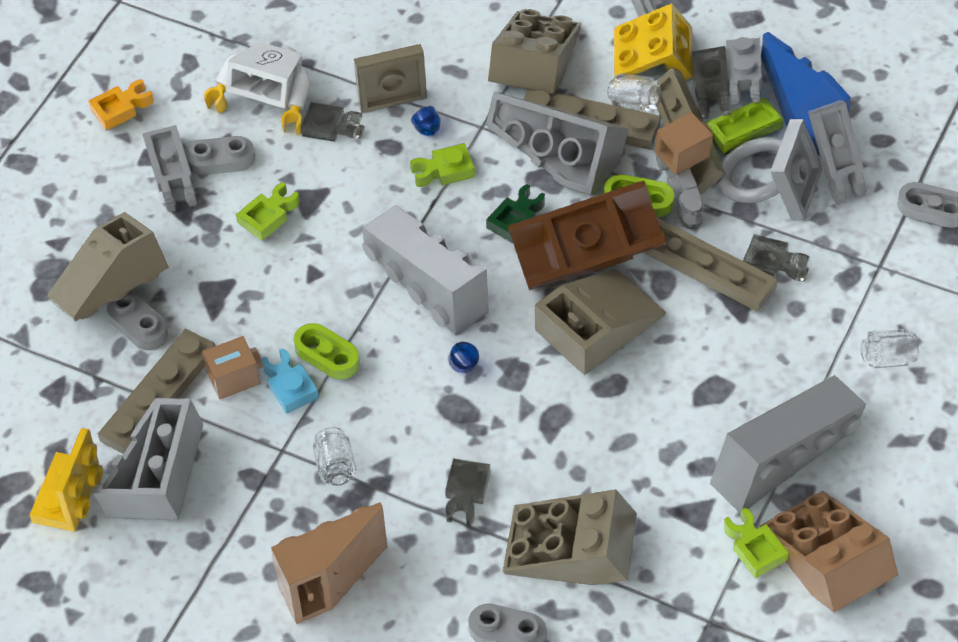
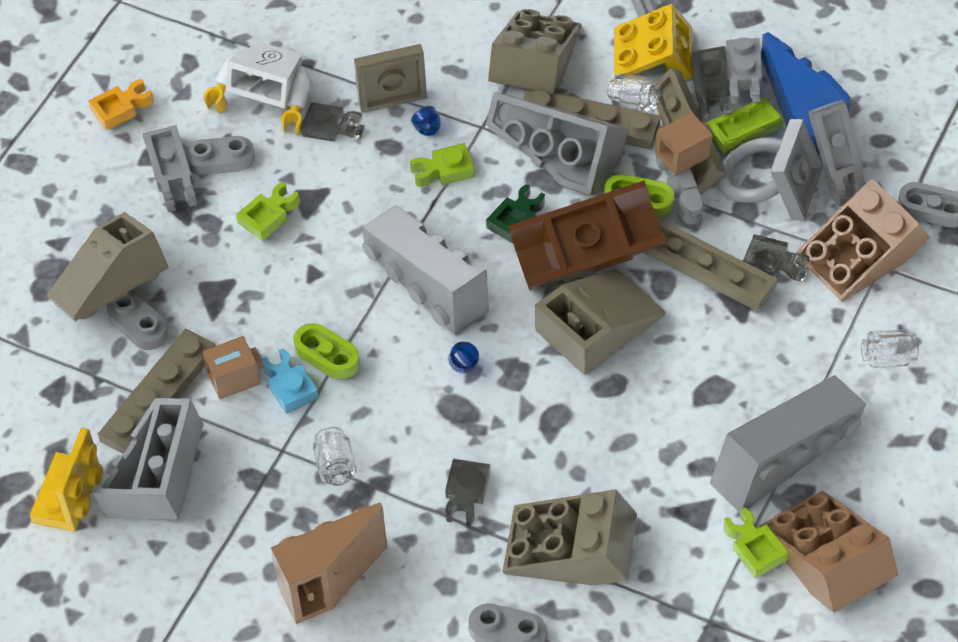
none -> medium nougat slope [794,178,931,302]

